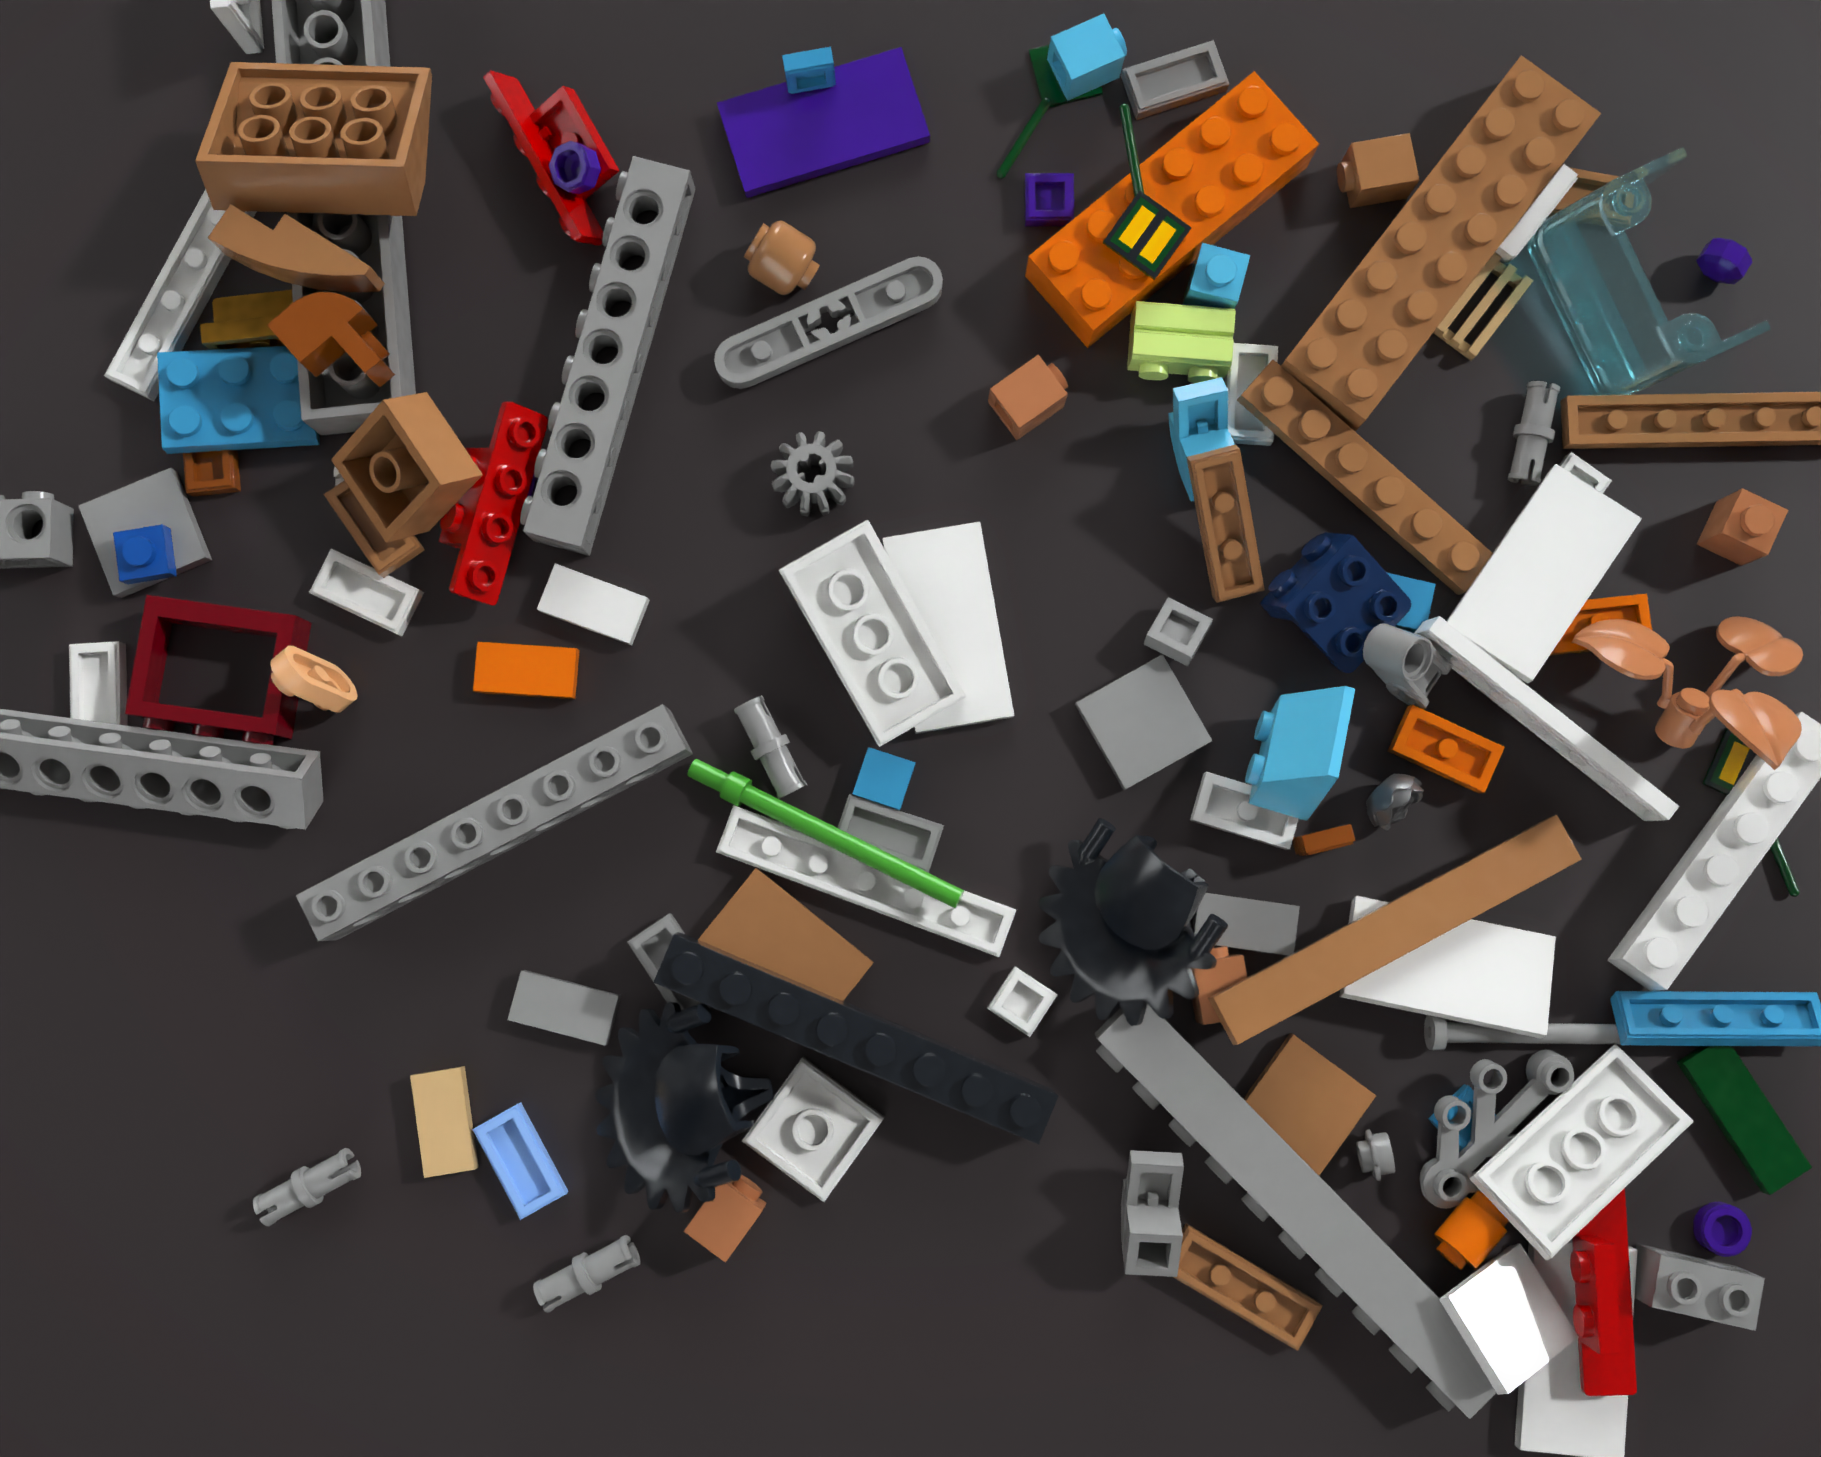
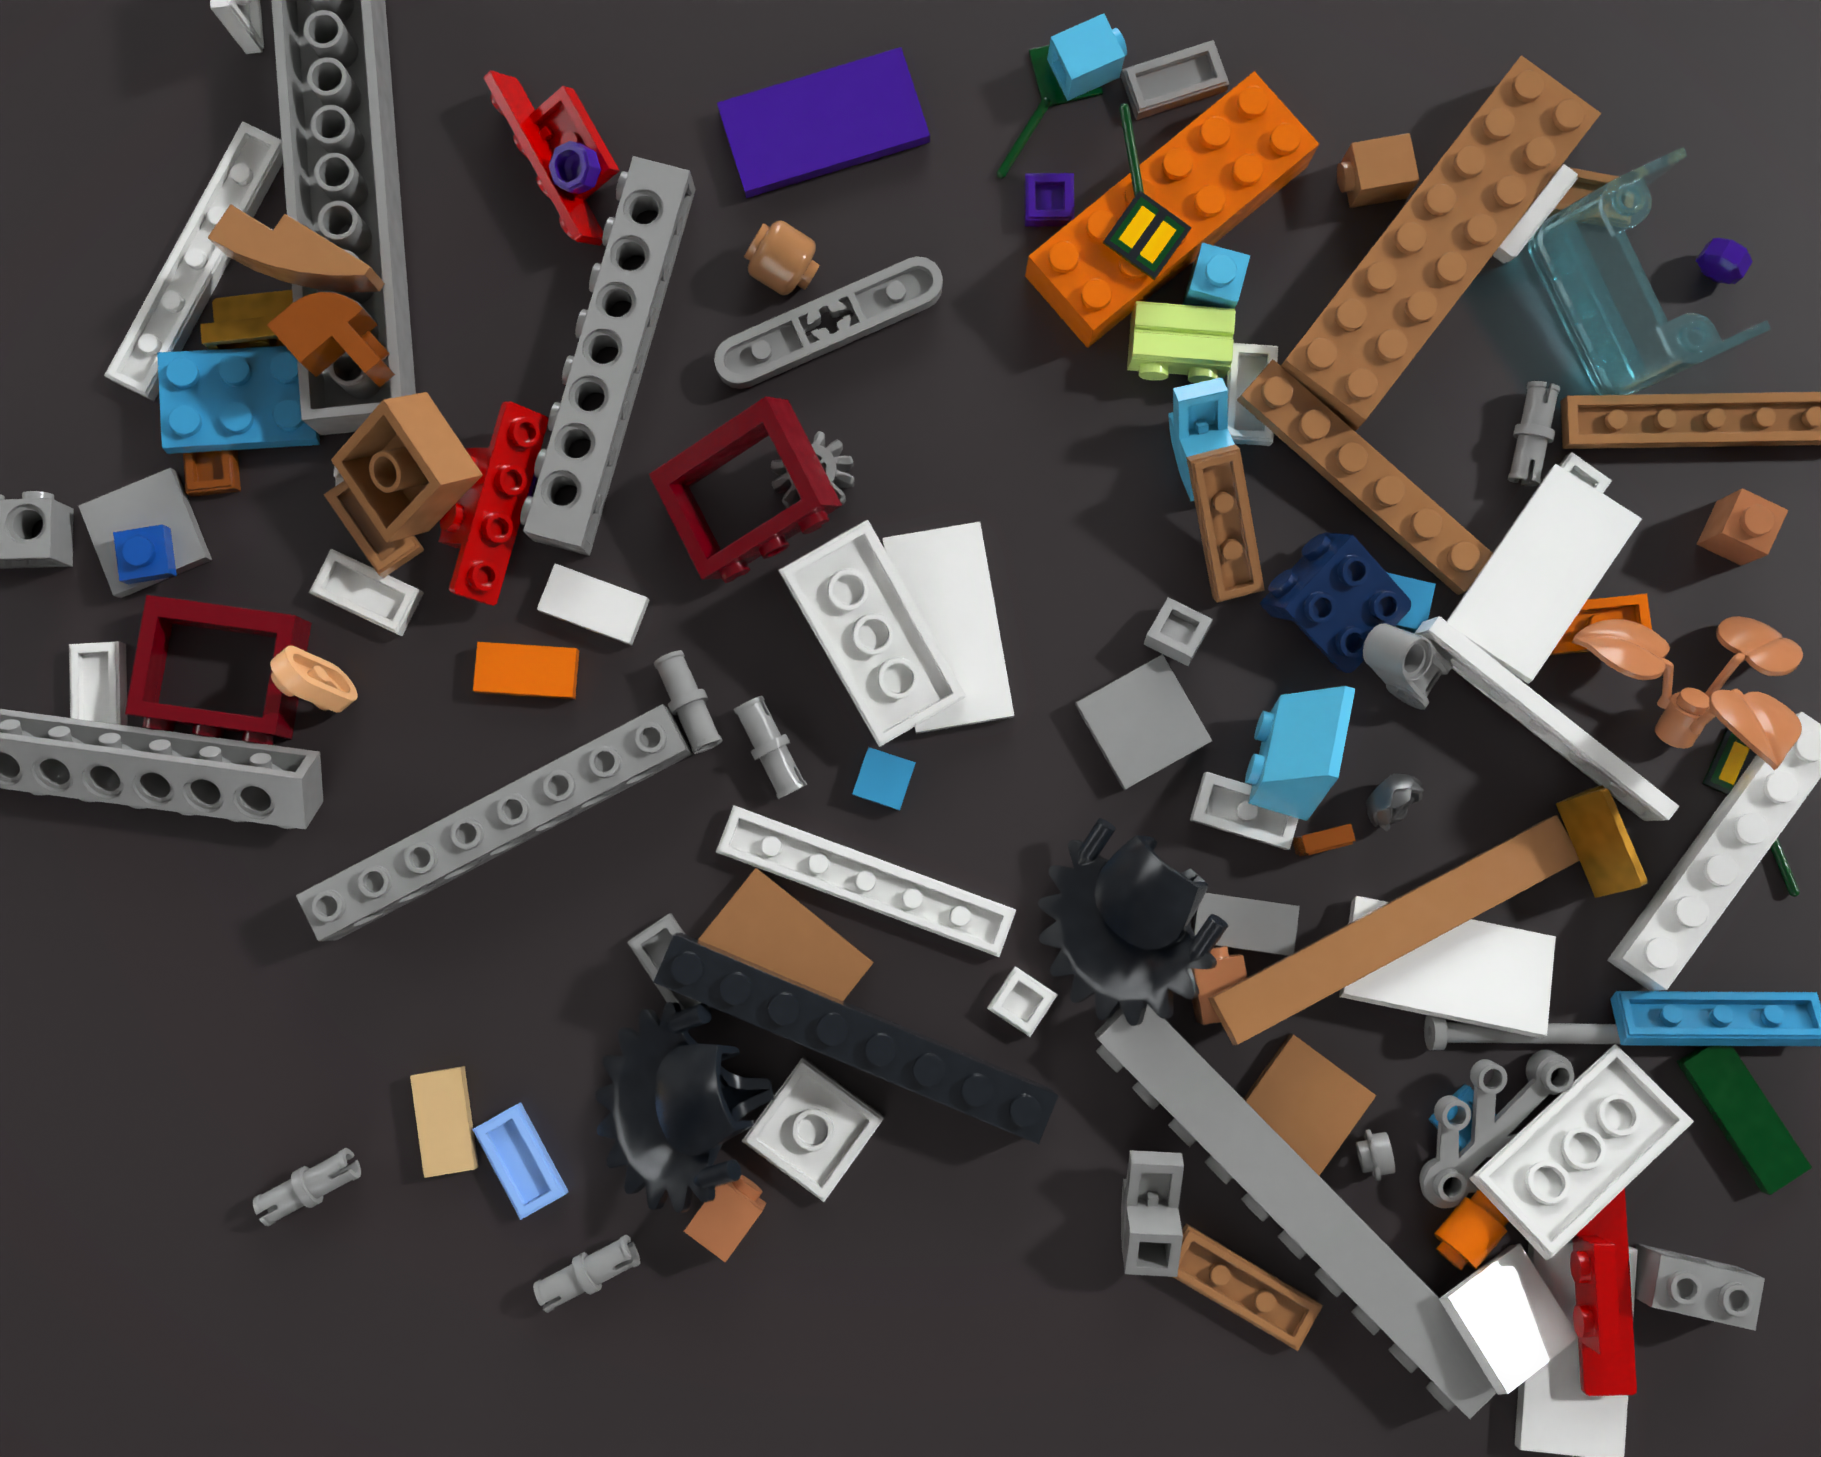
medium nougat slope [195,62,432,216] -> none
light grey tile [507,970,621,1046] -> none
bright green bar [687,759,964,909] -> none
dark azure tile [782,47,836,94] -> none
light grey tile [838,794,944,873] -> none
nougat brick [988,354,1068,440] -> none
orange plate [1388,704,1505,794] -> none
tan tile [1433,252,1534,361] -> none
dark purple tile [1693,1202,1752,1257] -> none
none -> dark red window [649,396,842,583]
none -> light grey pin [653,650,723,754]
none -> pearl gold panel [1556,785,1648,898]

